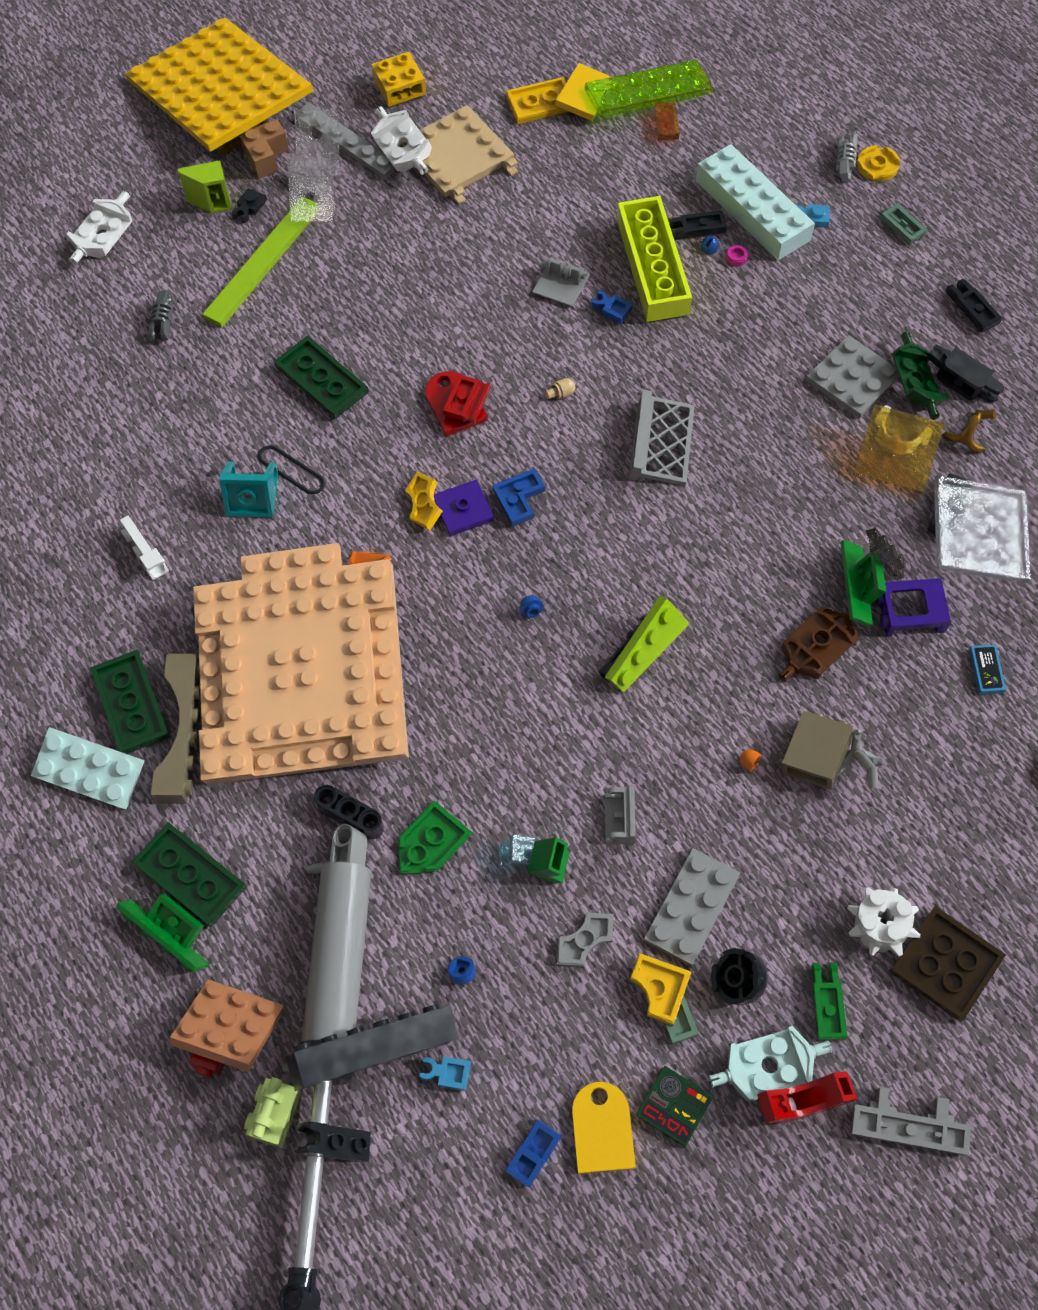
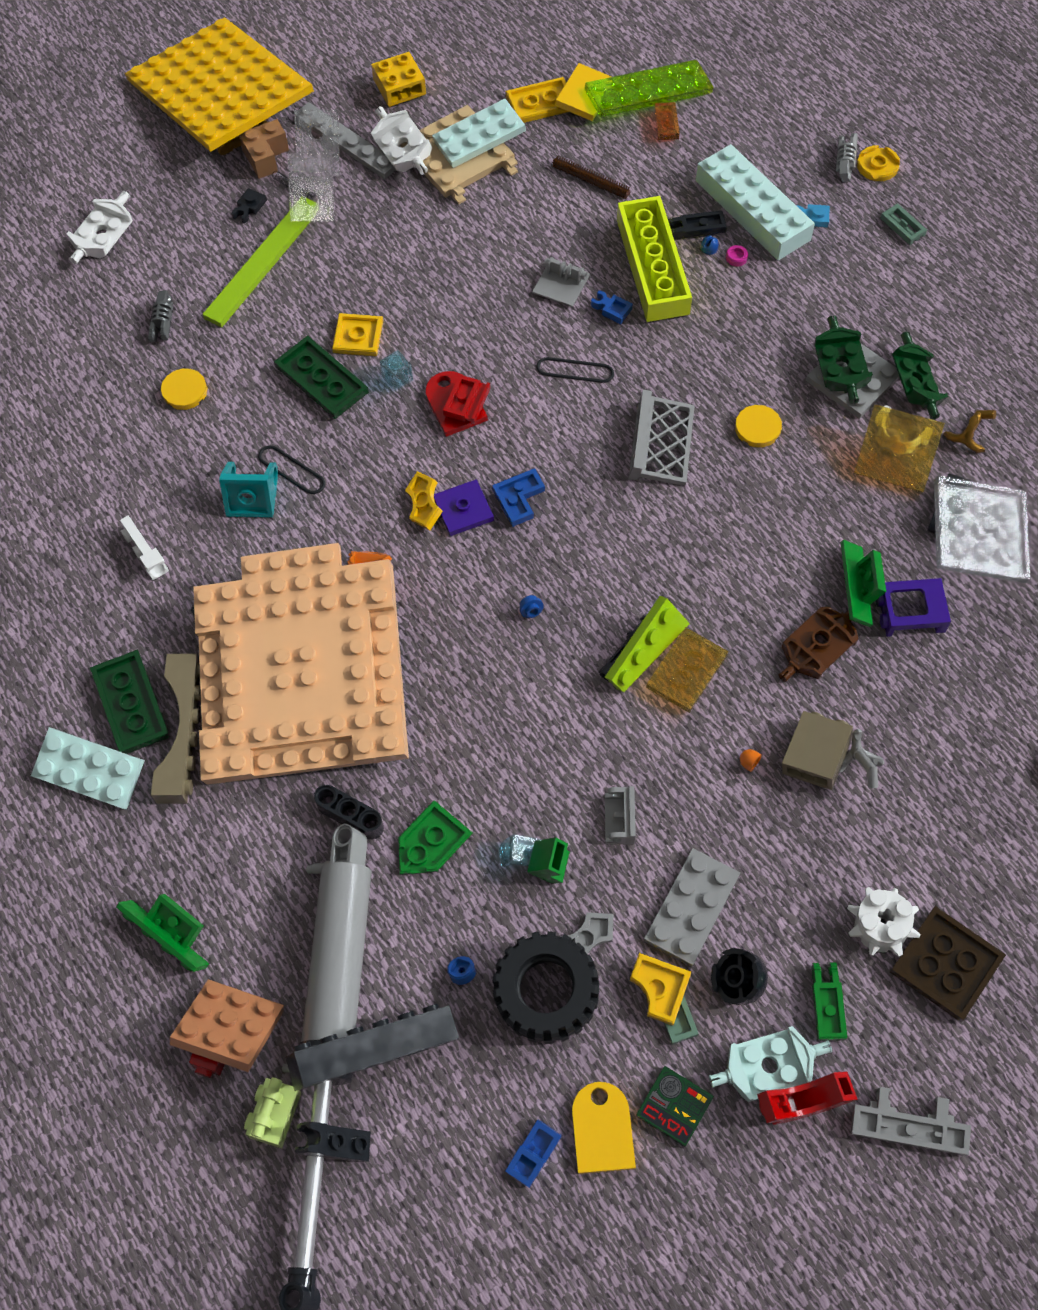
dark green plate [131,822,247,928] -> none
lime slope [178,160,232,213] -> none
dark azure plate [419,1056,471,1092] -> none
tan cylinder [544,378,575,399] -> none
clear smoke plate [866,528,906,580] -> none
black hinge [927,344,1005,403] -> none
black hinge [946,279,1002,333] -> none
tile [969,644,1006,695] -> none
none -> yellow tile [161,368,208,410]
none -> yellow tile [332,313,383,356]
none -> clear light blue brick [379,350,413,391]
none -> light aqua plate [432,99,526,168]
none -> black tyre [492,931,599,1044]
none -> black piece [536,357,614,383]
none -> reddish brown axle [552,155,631,199]
none -> clear yellow plate [646,627,729,713]
none -> yellow tile [735,405,782,448]
none -> dark green plate [814,315,873,404]

